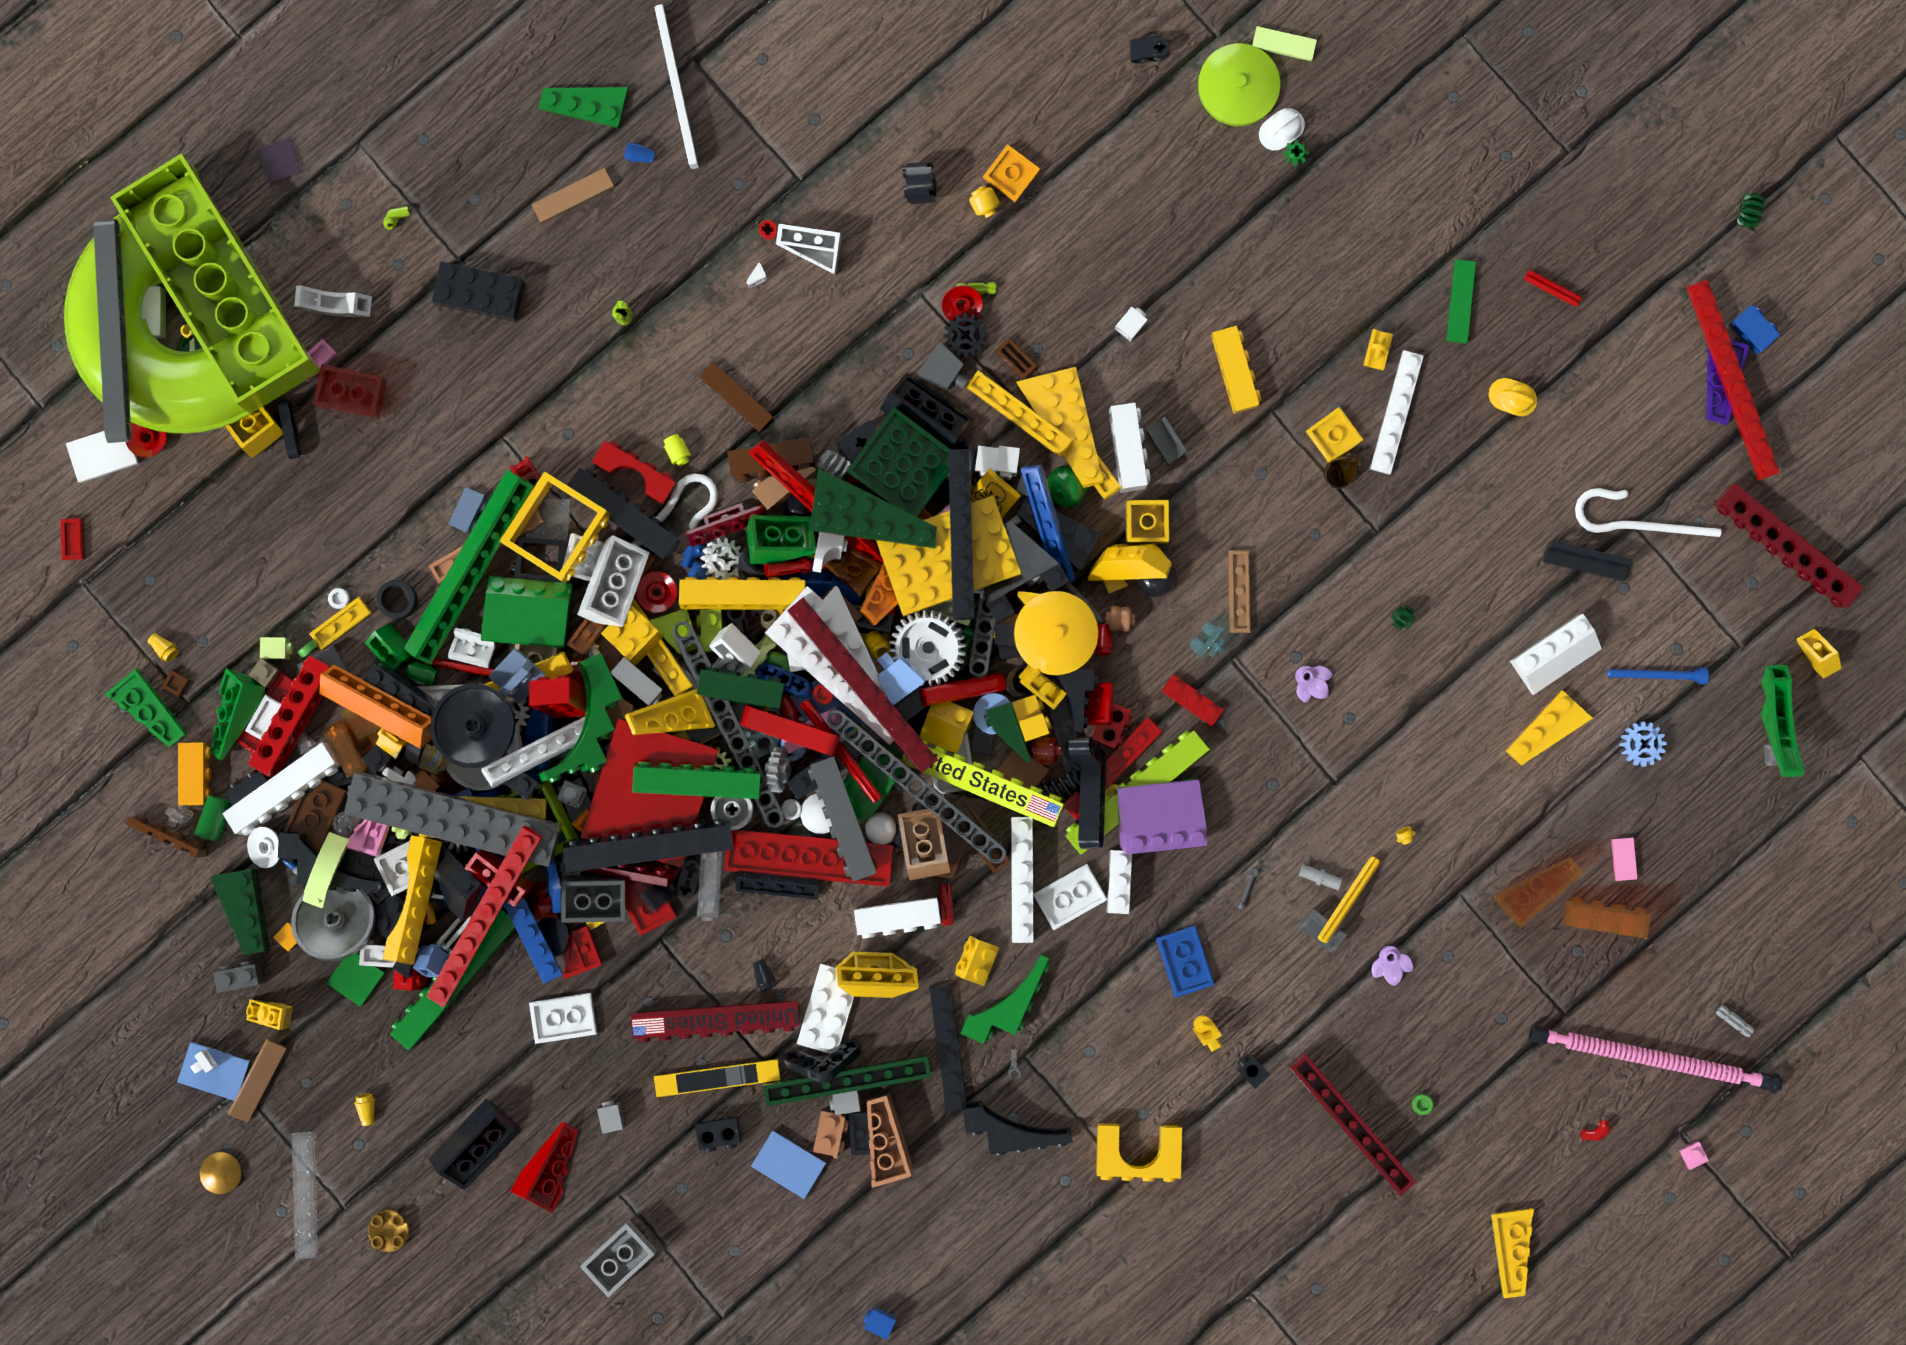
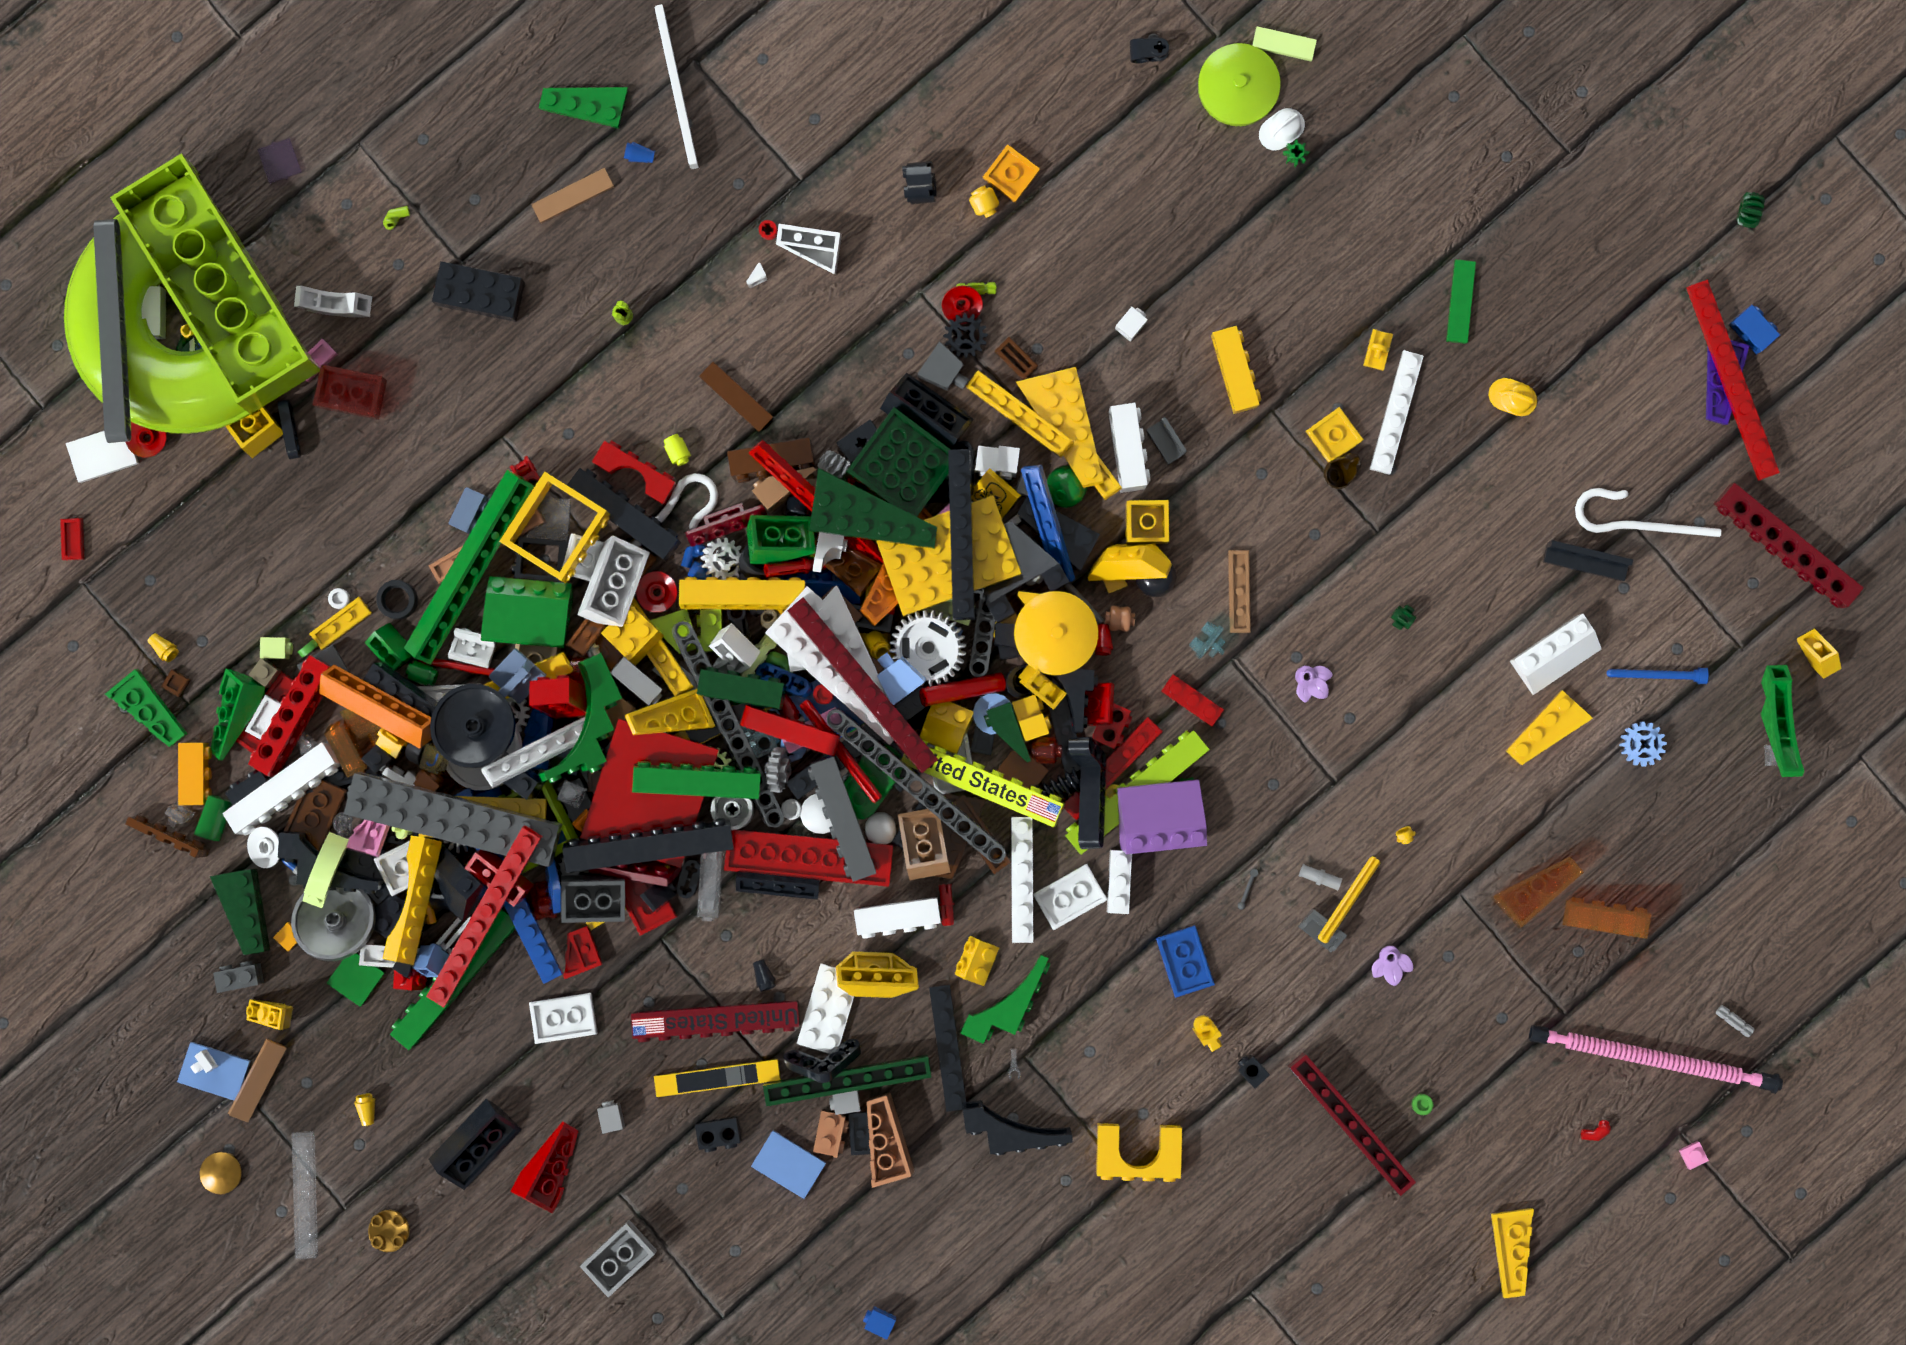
black tile [538,916,572,958] -> none
green hand [961,627,974,657] -> none
red axle [1524,270,1582,307] -> none
bright pink tile [1611,838,1637,881] -> none

